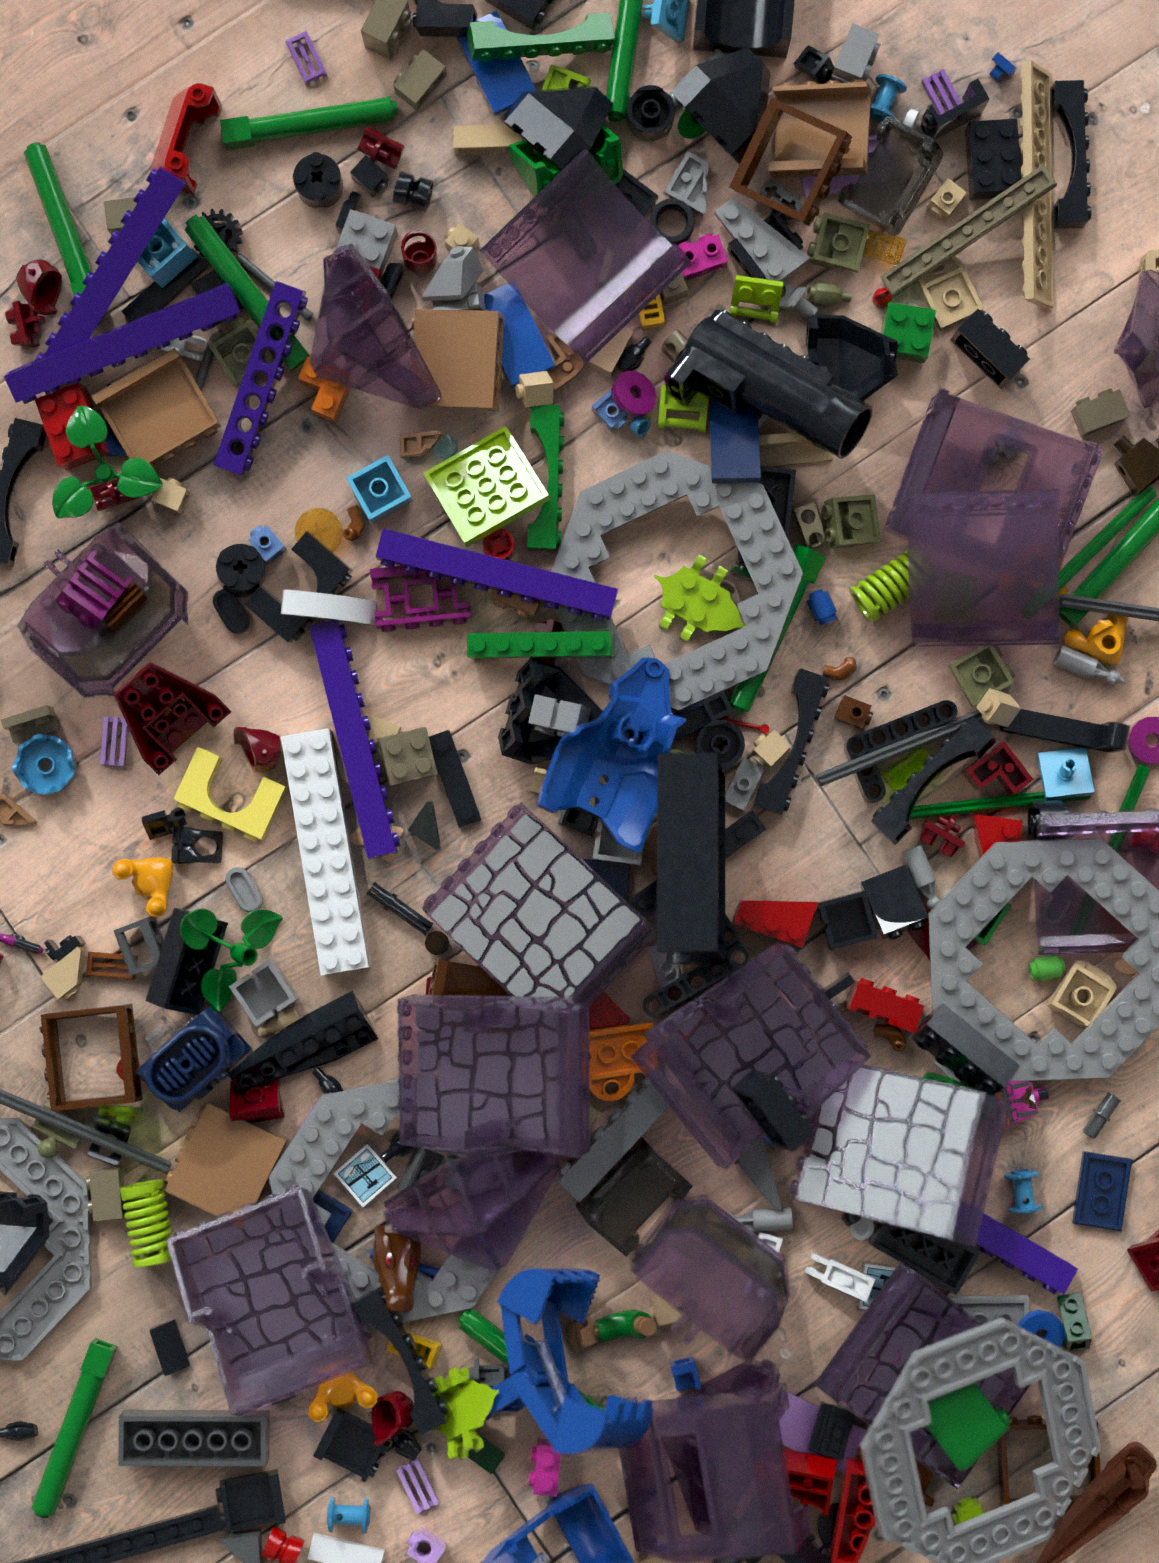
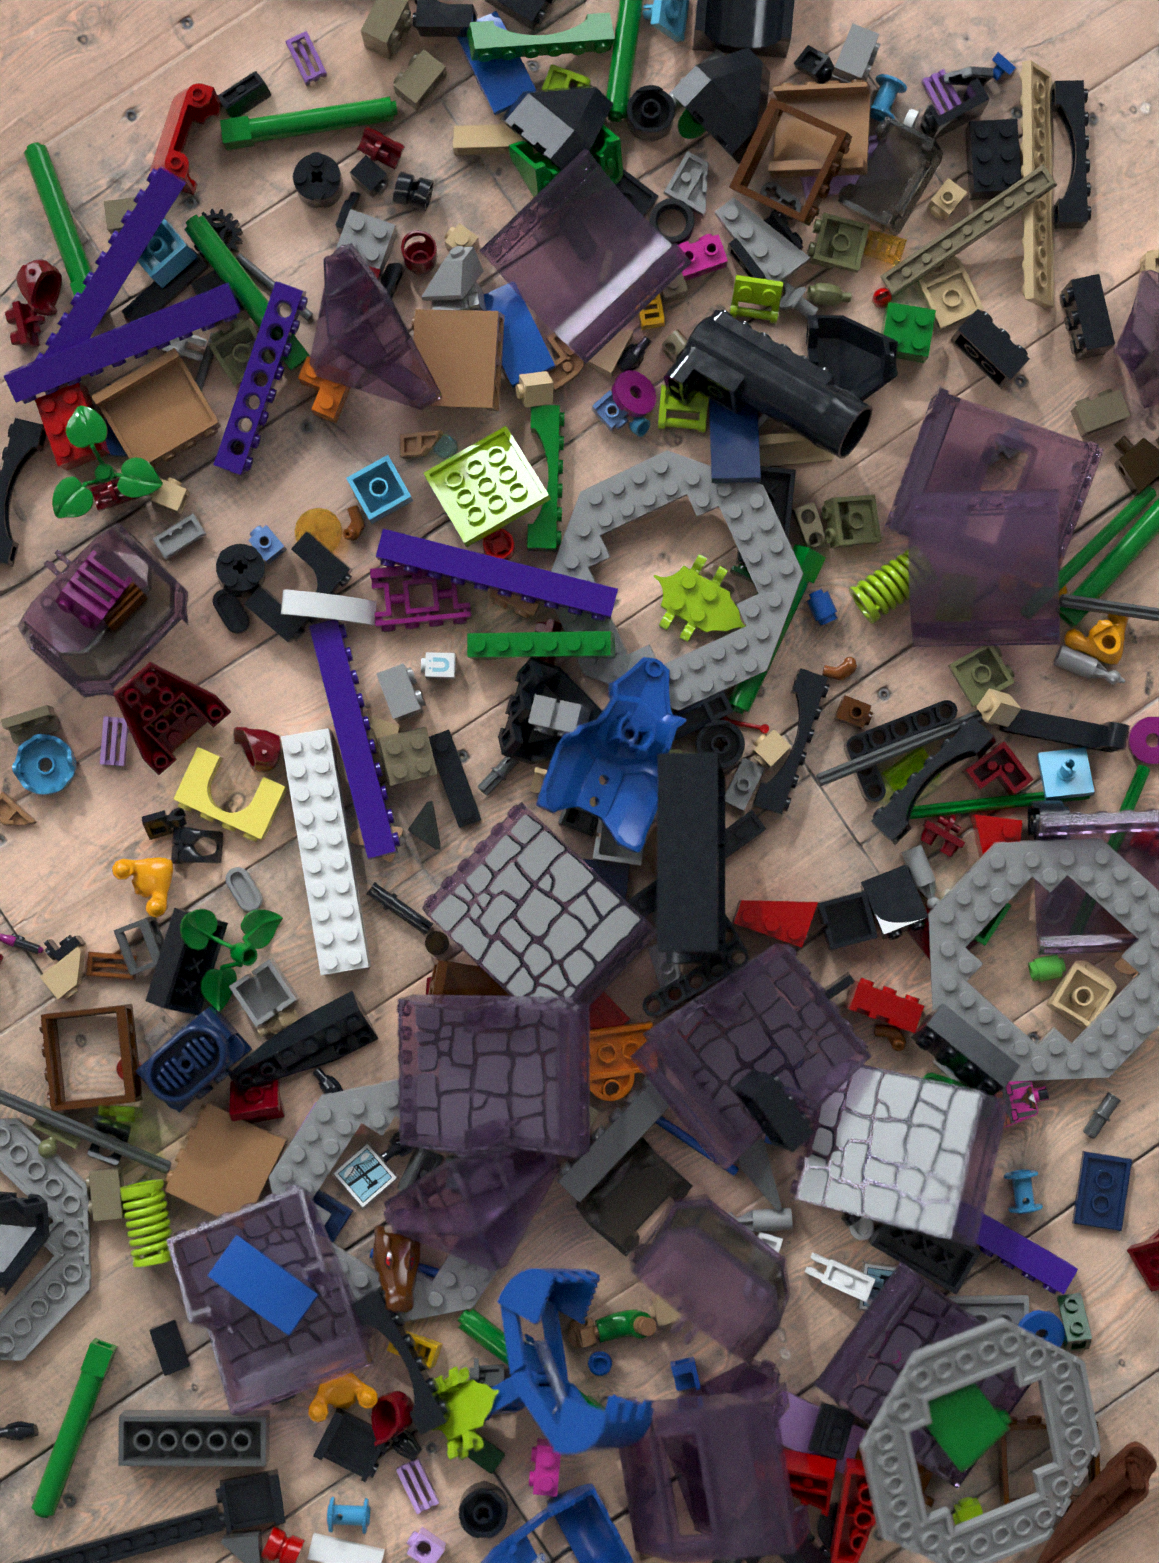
none -> light grey plate [153,514,207,560]
none -> blue slope [207,1235,319,1336]
none -> black slope [218,71,272,118]
none -> light grey piece [376,663,426,722]
none -> white brick [421,652,456,679]
none -> black brick [459,1481,508,1538]
none -> dark grey axle [478,756,520,795]
none -> blue plate [588,1351,612,1376]
none -> blue bar [654,1116,739,1176]
none -> black tile [943,66,993,87]
none -> black brick [1059,274,1115,361]

